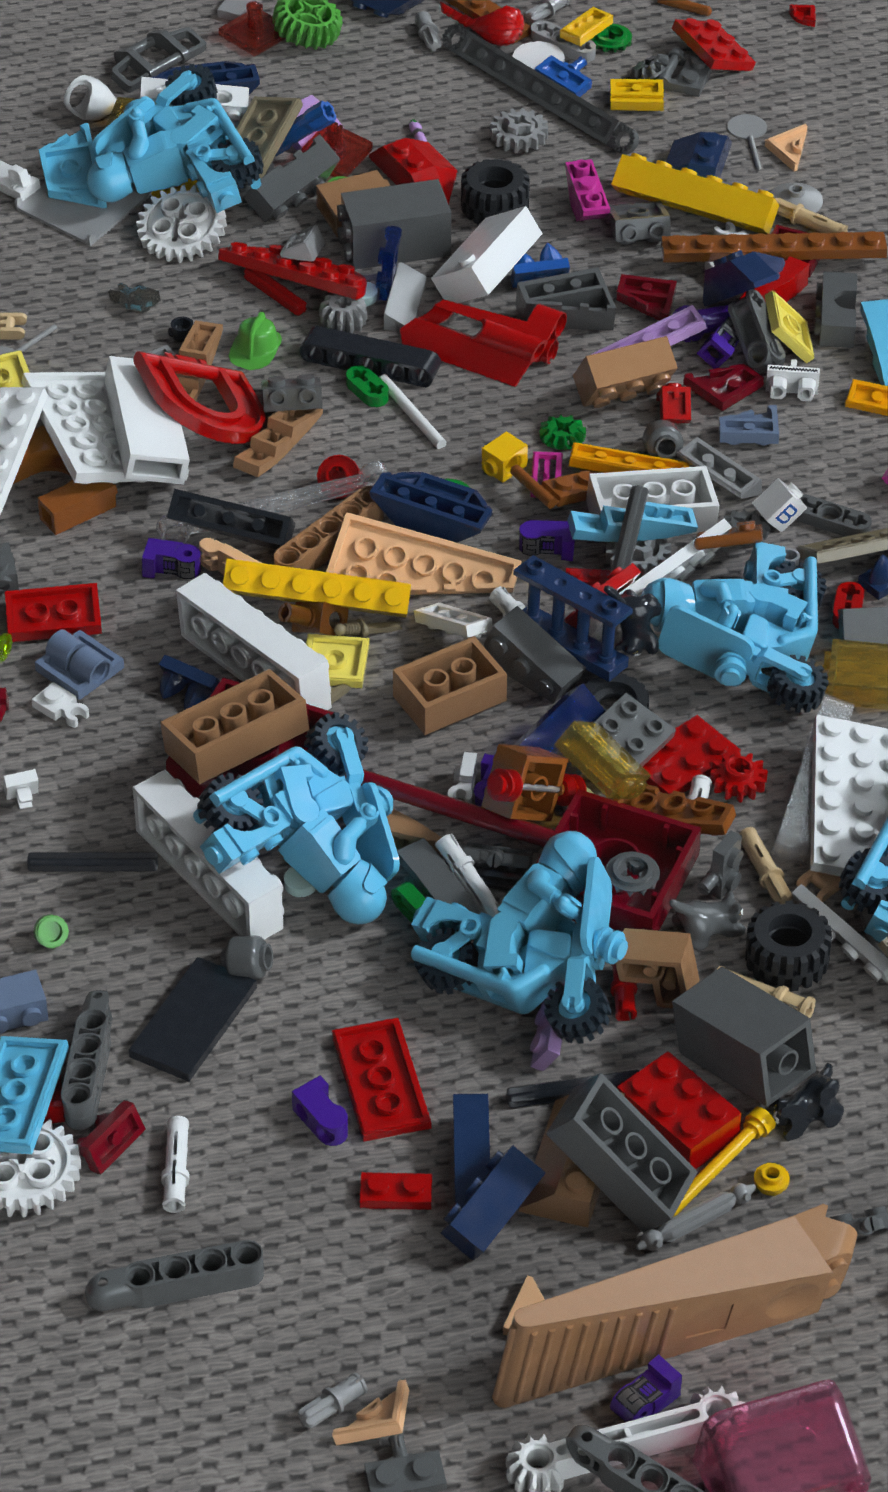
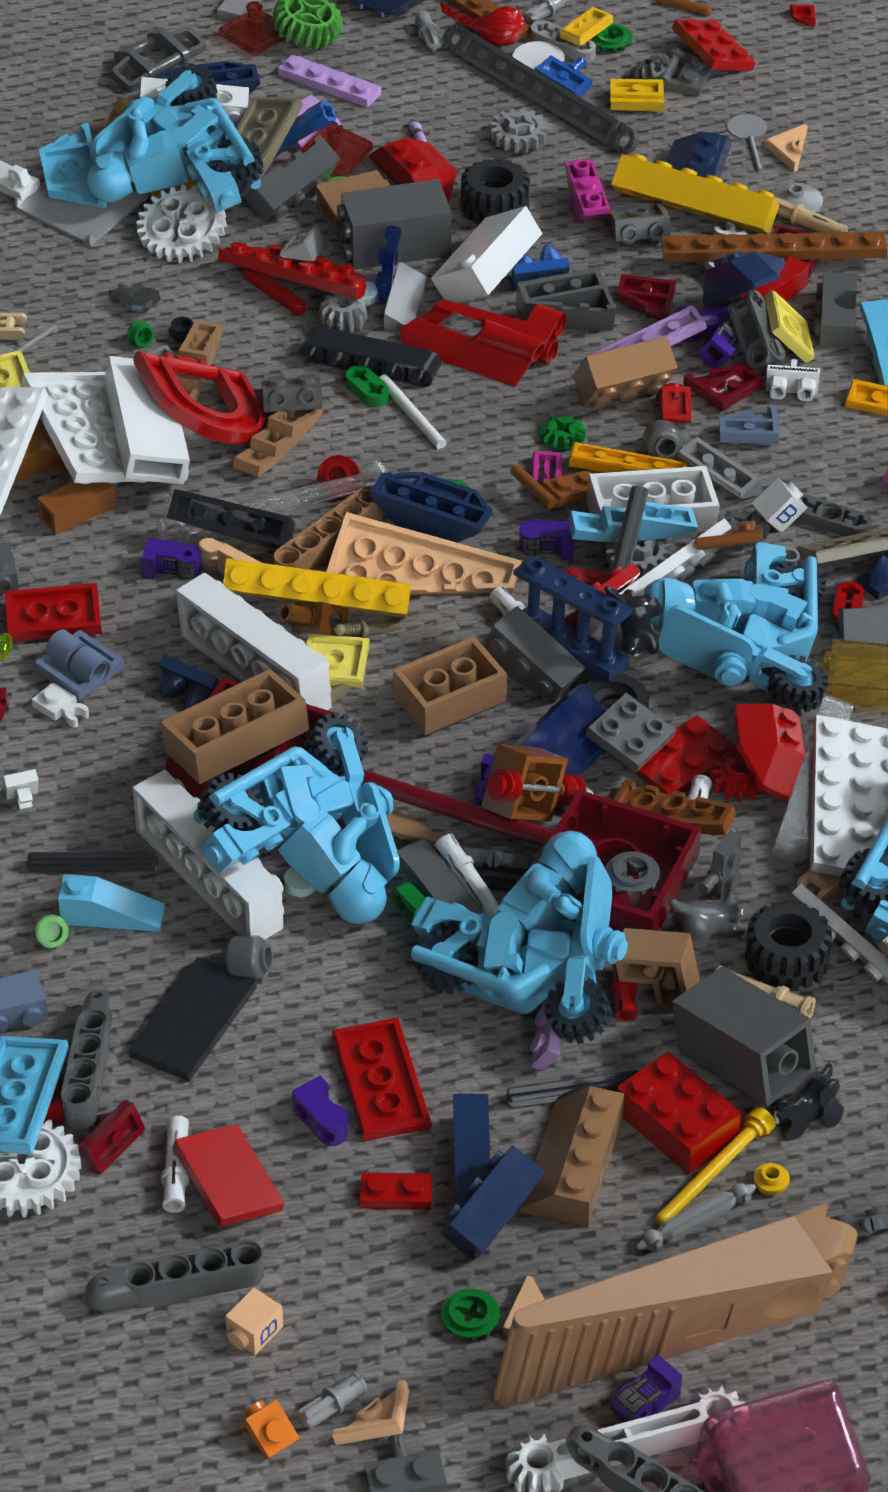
white piece [64,75,121,121] -> none
bright green piece [229,312,282,370] -> none
white plate [414,603,493,640] -> none
white plate [448,752,477,804] -> none
yellow brick [482,431,528,483] -> none
dark grey brick [546,1073,698,1233] -> none
clear yellow brick [554,720,651,799] -> none
tan axle [739,827,793,904] -> none
none -> medium azure slope [58,874,165,932]
none -> green plate [127,320,154,347]
none -> red tile [173,1124,284,1227]
none -> light nougat brick [225,1288,283,1355]
none -> orange bracket [237,1399,300,1459]
none -> lavender plate [278,55,381,108]
none -> green gear [441,1289,500,1342]
none -> red wedge [732,704,805,802]

